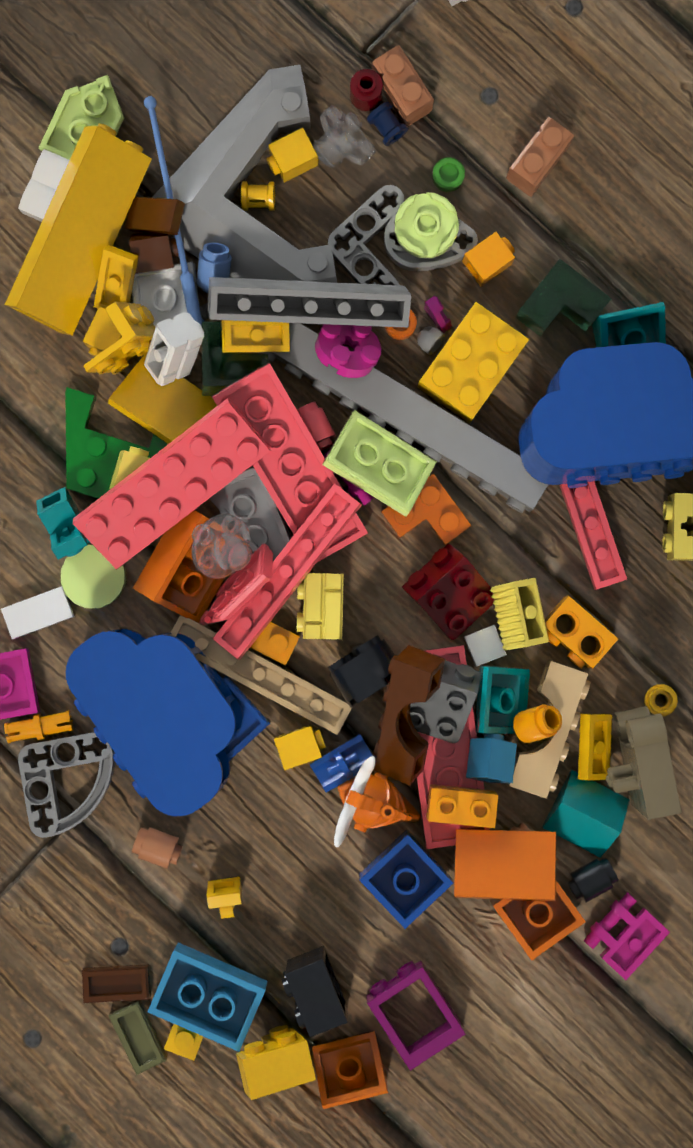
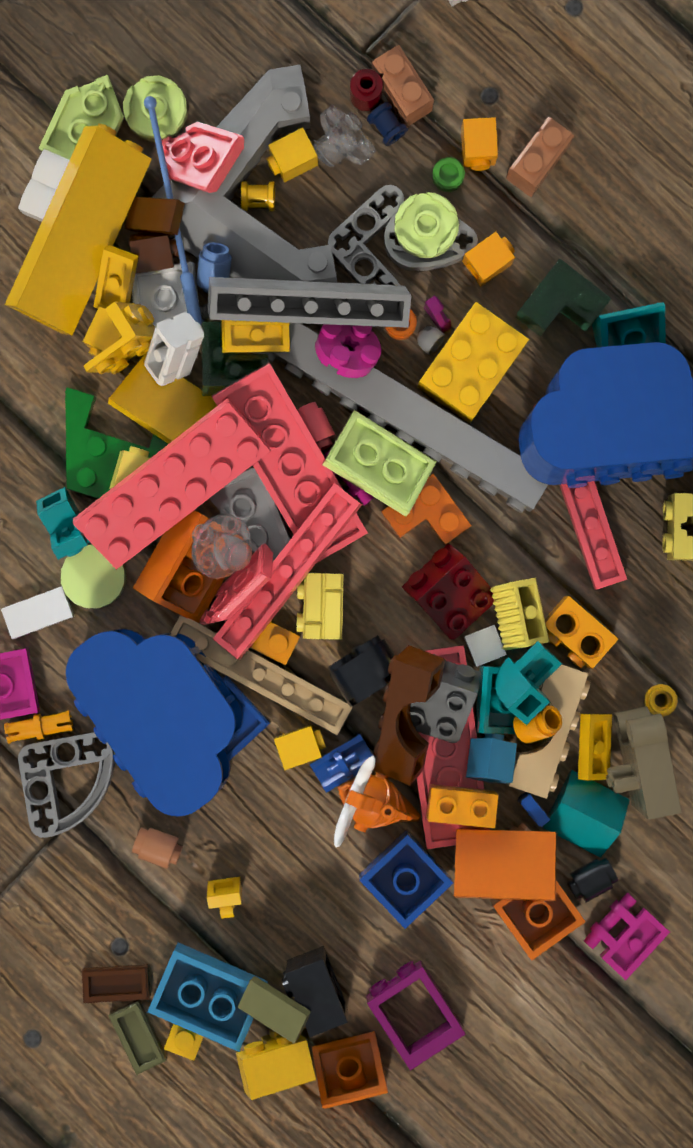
none -> yellowish green tile [123,75,188,142]
none -> coral tile [161,122,244,193]
none -> olive tile [237,976,311,1044]
none -> light orange brick [461,117,498,171]
none -> teal brick [495,641,562,725]
none -> blue tile [517,792,550,827]

